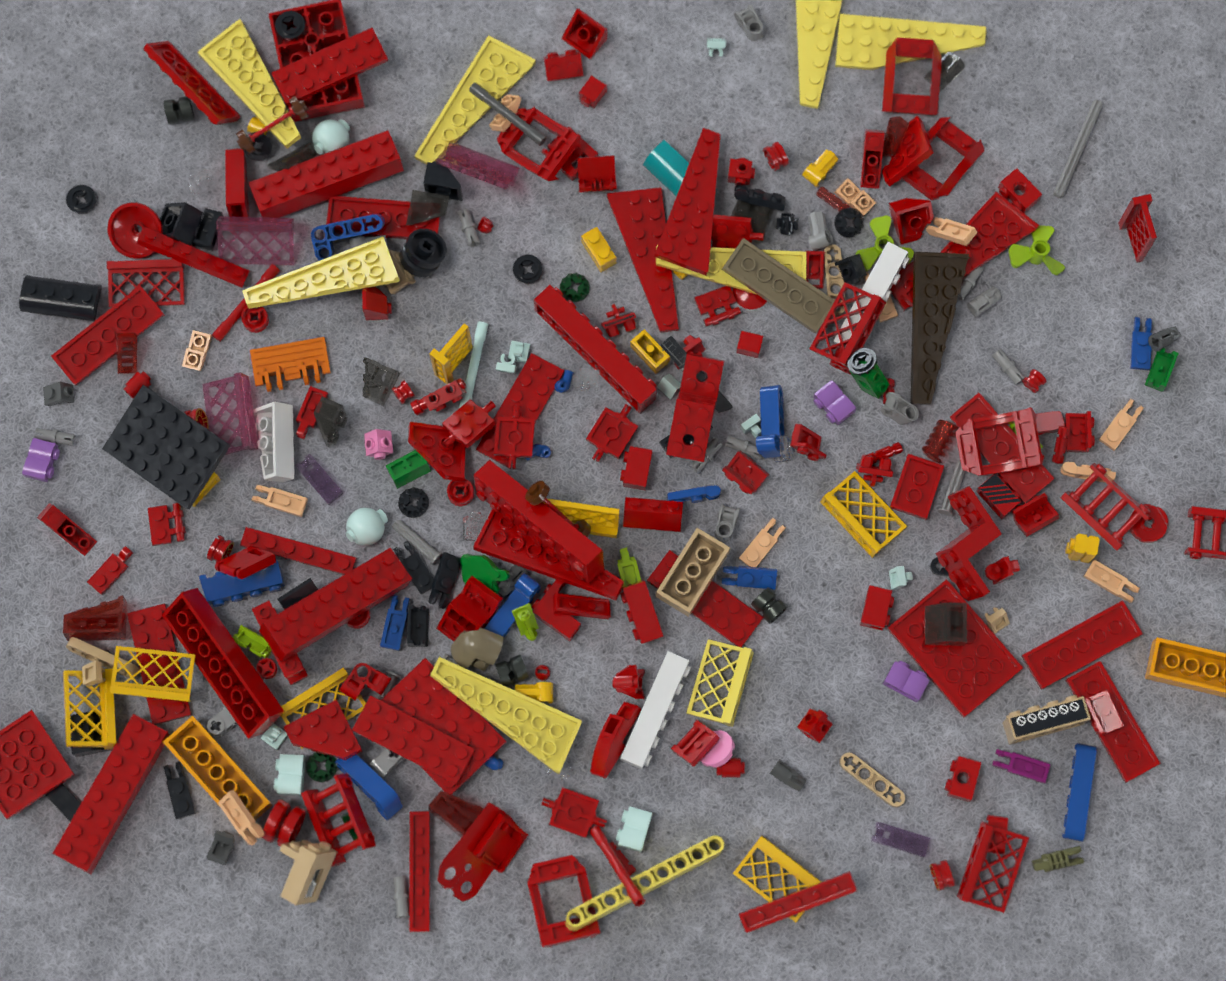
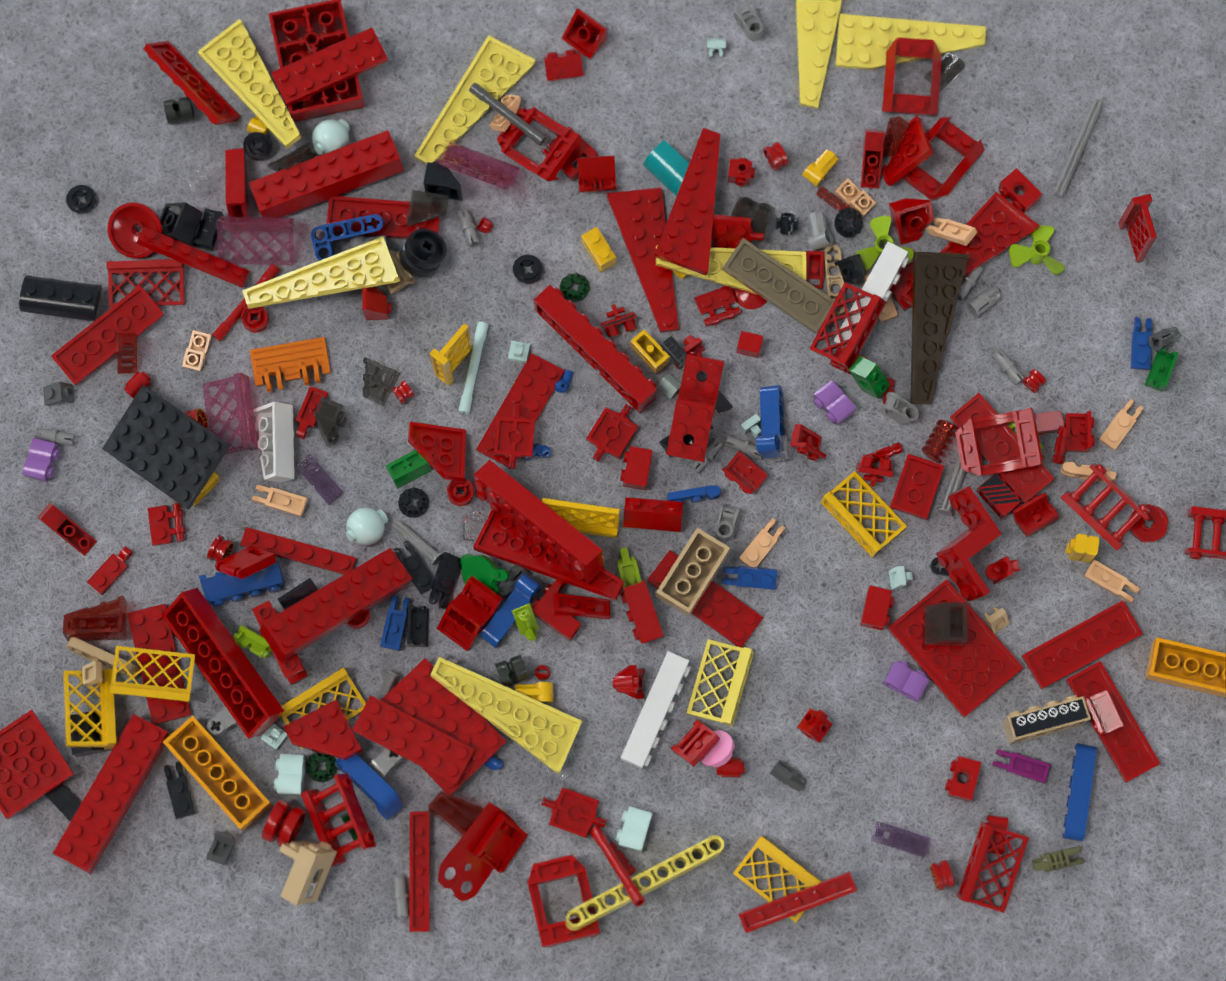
light nougat hinge [218,790,264,846] -> none
reddish brown axle [236,96,308,154] -> none
red wheel [256,658,277,680] -> none
black gear [275,11,305,40] -> none
red piece [339,663,392,701] -> none
bright pink brick [364,429,393,460] -> none
red brick [410,378,467,416] -> none
red plate [442,399,496,449] -> none
dark tan brick [451,628,504,671] -> none
light aqua tile [496,354,517,374] -> none
reddish brown axle [525,481,591,537] -> none
red brick [579,75,607,108] -> none
red slope [590,702,641,779] -> none
black hinge [734,184,786,211] -> none
pearl dark grey wheel [751,587,788,624] -> none
tan beam [840,753,905,808] -> none
gear [847,348,878,376] -> none

